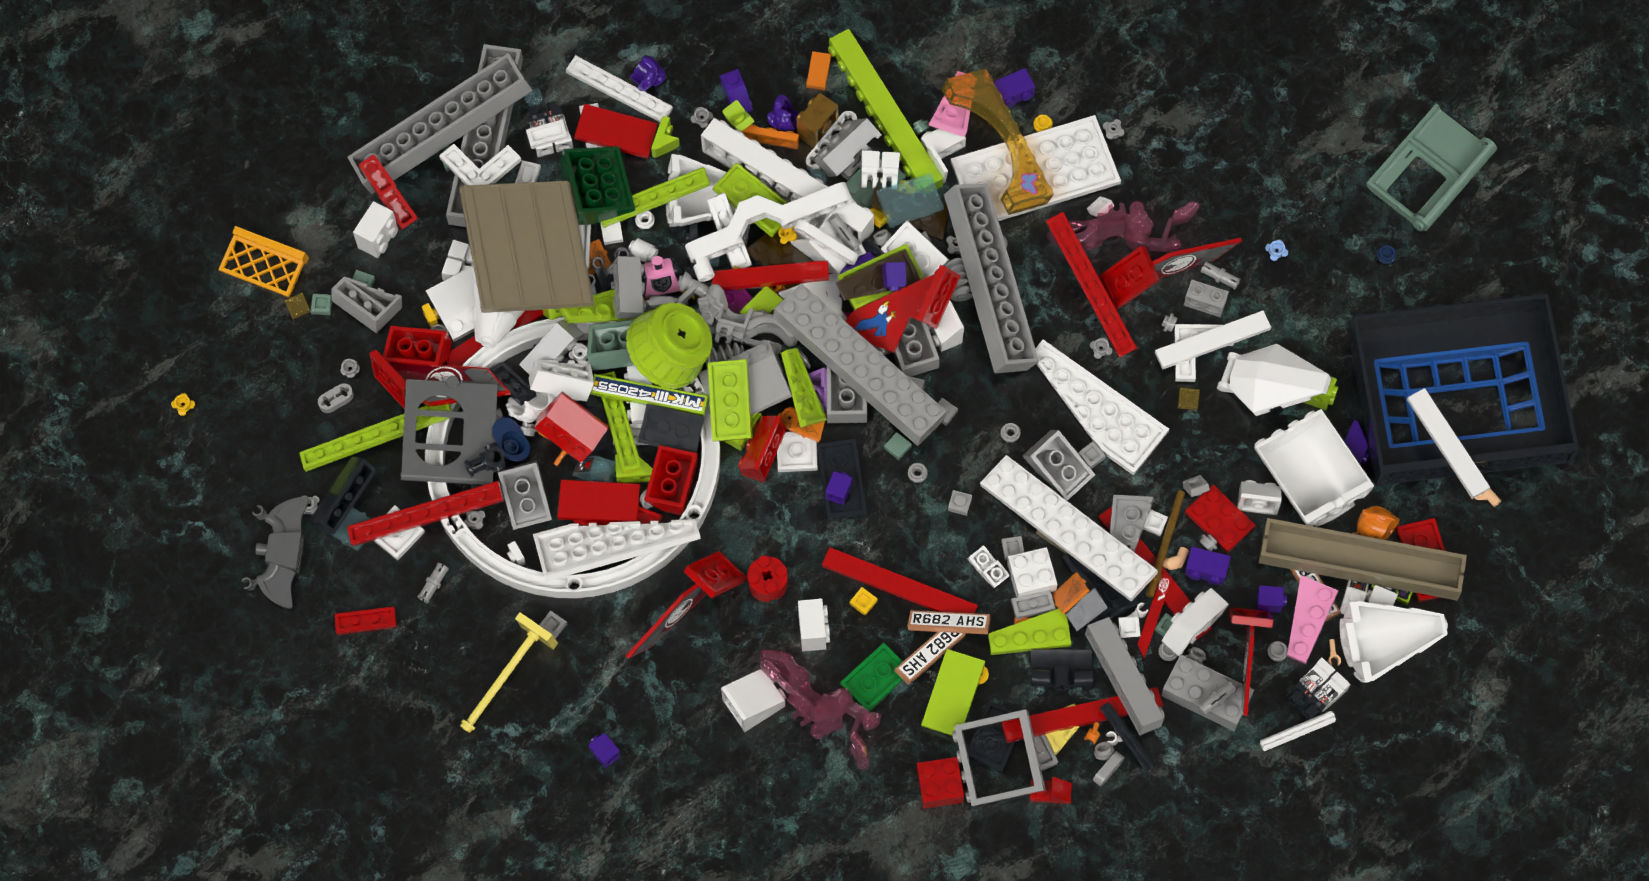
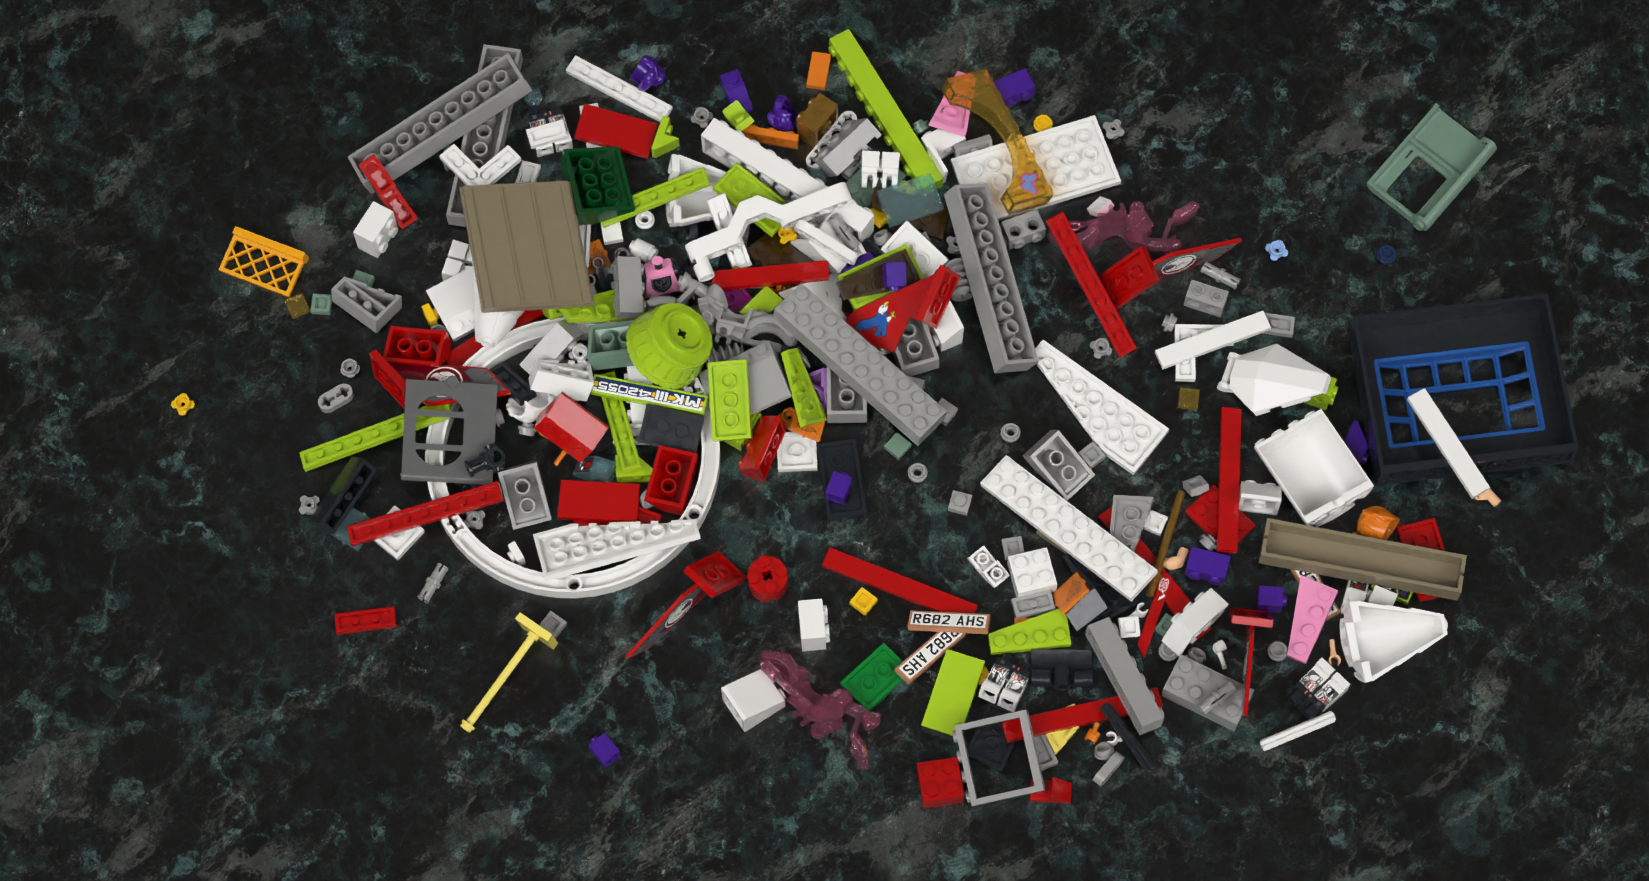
dark grey torso [241,497,309,609] -> none
dark blue piece [492,417,530,461] -> none
none -> light grey plate [953,134,993,157]
none -> hips [978,653,1031,712]
none -> light grey brick [1001,210,1046,249]
none -> white hand [1212,640,1227,670]
none -> red tile [1216,407,1241,554]
none -> light grey plate [1256,311,1295,338]

